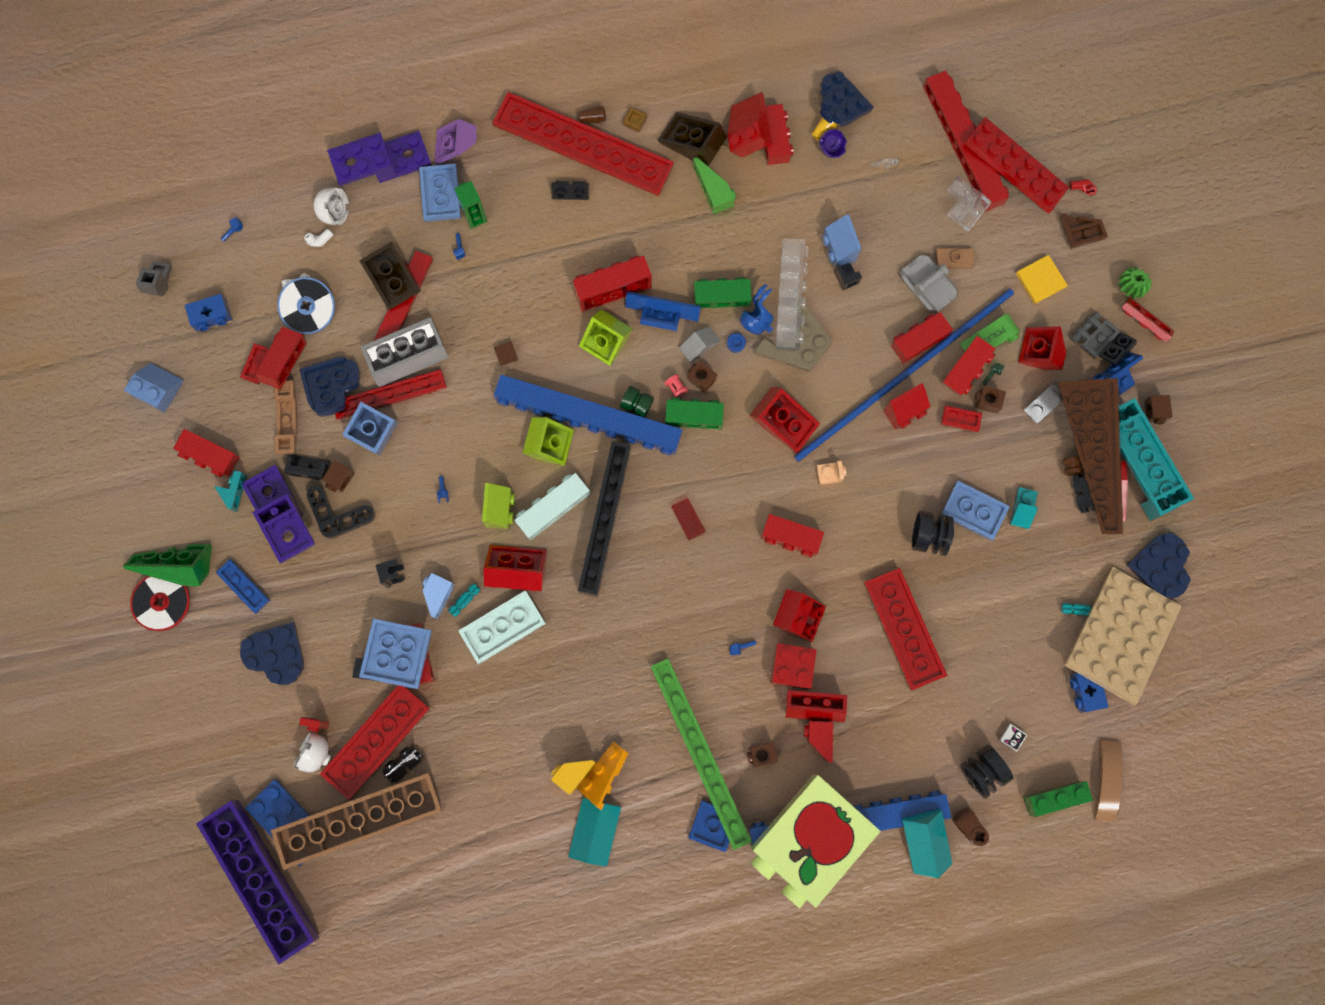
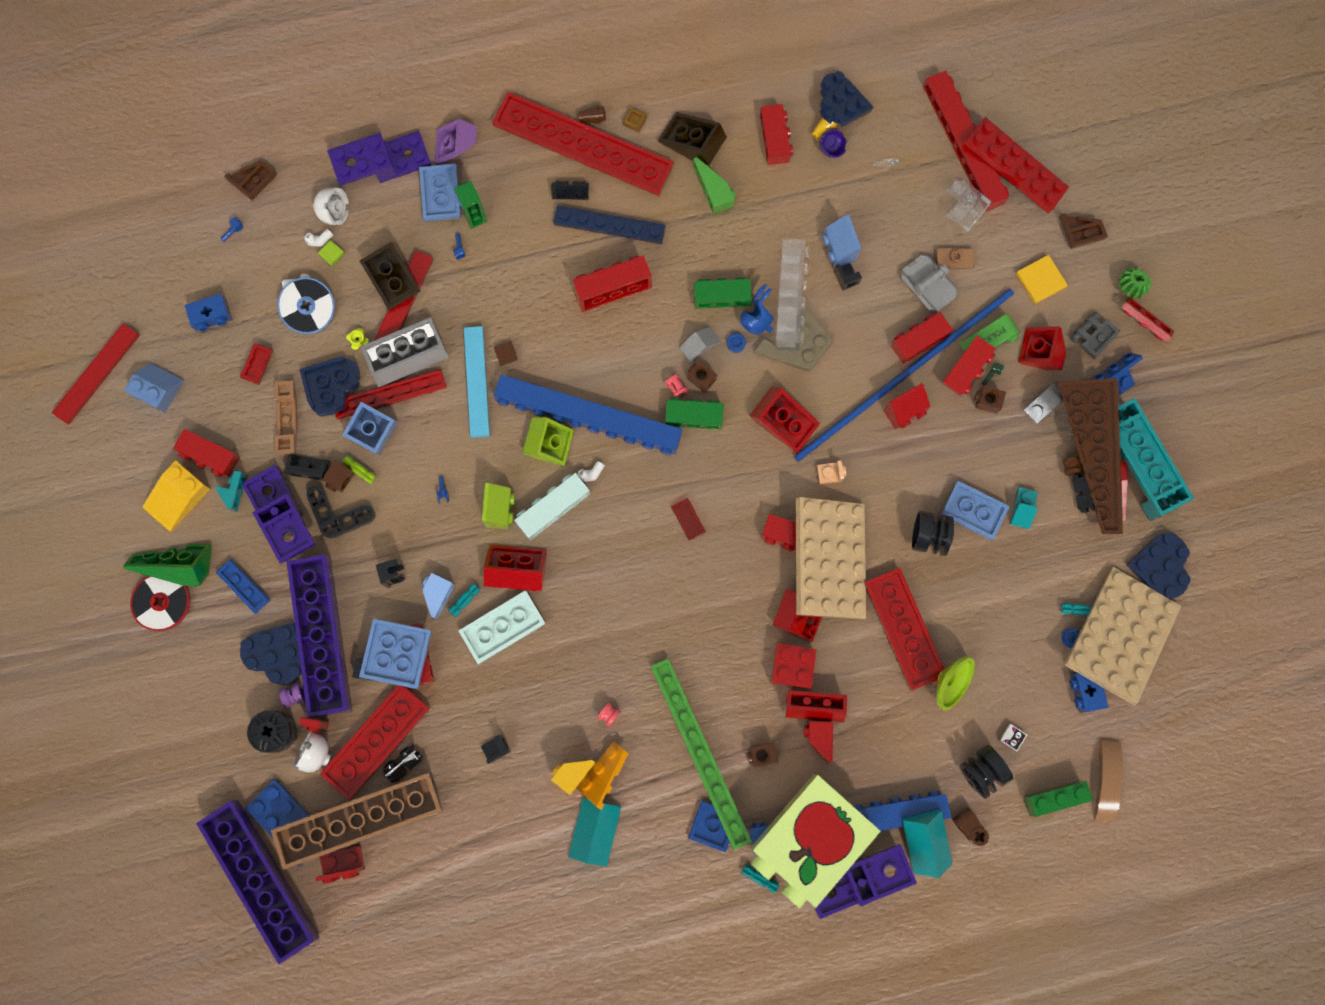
flat silver brick [136,261,172,296] -> none
red brick [255,327,307,390] -> none
black brick [578,441,631,597] -> none
lime slope [579,309,633,366] -> none
dark green wheel [620,385,654,418] -> none
blue bracket [625,292,701,331] -> none
red slope [727,92,772,158] -> none
blue hand [730,640,756,655] -> none
red plate [941,405,982,433] -> none
red arm [1069,179,1097,196] -> none
black slope [1099,332,1137,365] -> none
reddish brown brick [1144,395,1173,425] -> none
none -> red tile [51,323,140,425]
none -> yellow slope [142,460,210,532]
none -> reddish brown wing [224,160,277,201]
none -> black wheel [247,710,298,753]
none -> medium lavender wheel [279,683,305,708]
none -> dark purple brick [286,554,353,718]
none -> red bracket [316,845,365,884]
none -> lime tile [318,240,345,267]
none -> lime axle [342,455,376,484]
none -> neon yellow plate [346,328,369,350]
none -> medium azure tile [464,326,490,438]
none -> black panel [481,735,511,764]
none -> dark blue plate [553,205,666,244]
none -> white arm [577,461,605,482]
none -> coral wheel [597,702,621,727]
none -> teal axle [742,865,779,893]
none -> tan plate [796,497,866,619]
none -> dark purple bracket [814,844,917,919]
none -> lime dish [936,656,975,711]
none -> blue plate [1061,628,1080,648]

